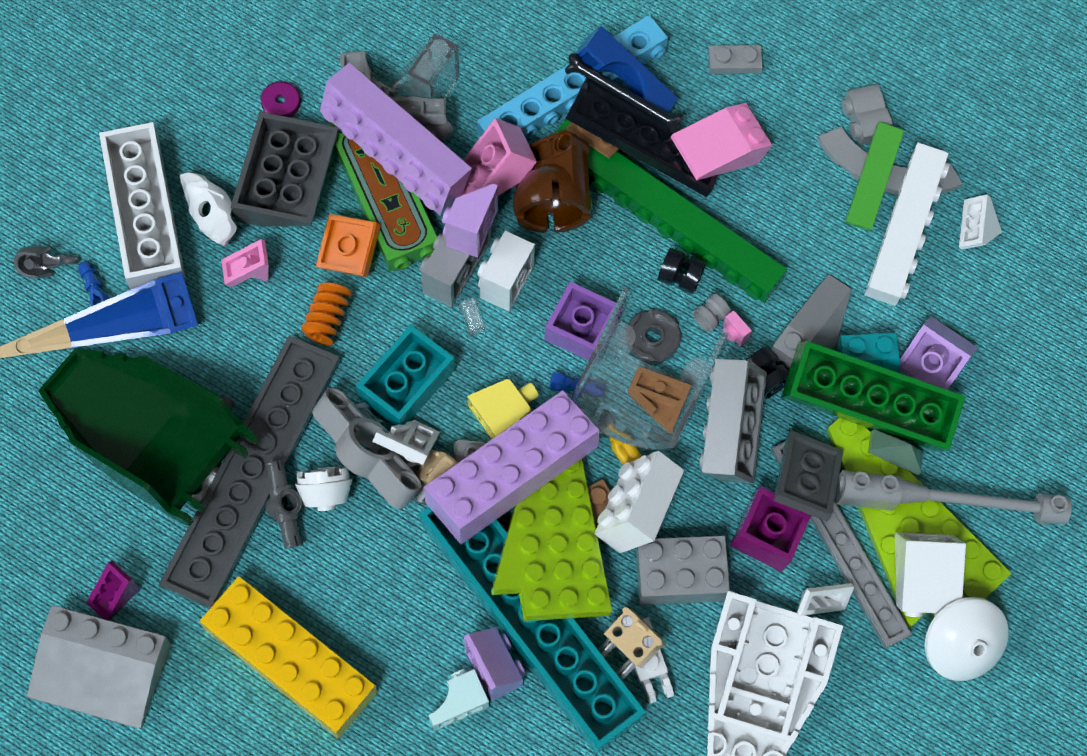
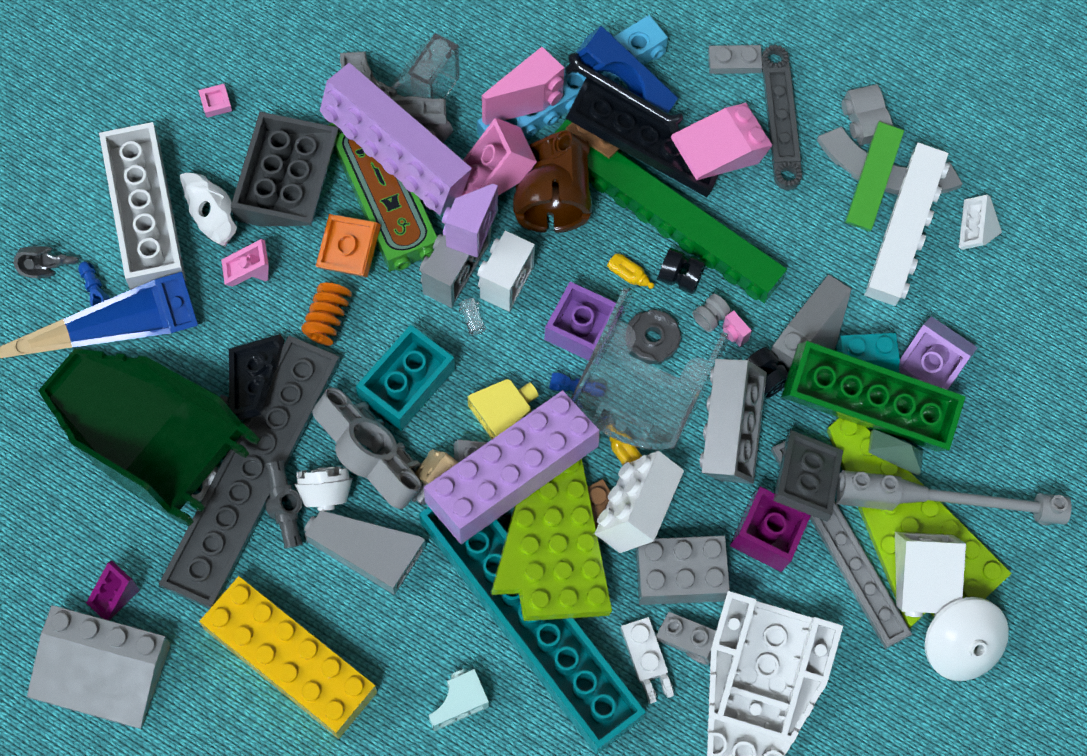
magenta piece [261,81,301,118] -> none
white wing [372,420,440,465] -> none
lavender slope [463,627,525,702] -> none
tan piece [598,607,667,679] -> none
medium nougat wing [628,366,692,434] -> none
white slope [797,583,854,616] -> none
none -> bright pink plate [198,84,232,118]
none -> black wing [229,334,285,421]
none -> light grey slope [304,511,426,595]
none -> bright pink slope [482,47,564,125]
none -> yellow piece [607,253,654,289]
none -> light grey plate [656,612,716,665]
none -> dark grey plate [762,44,802,190]

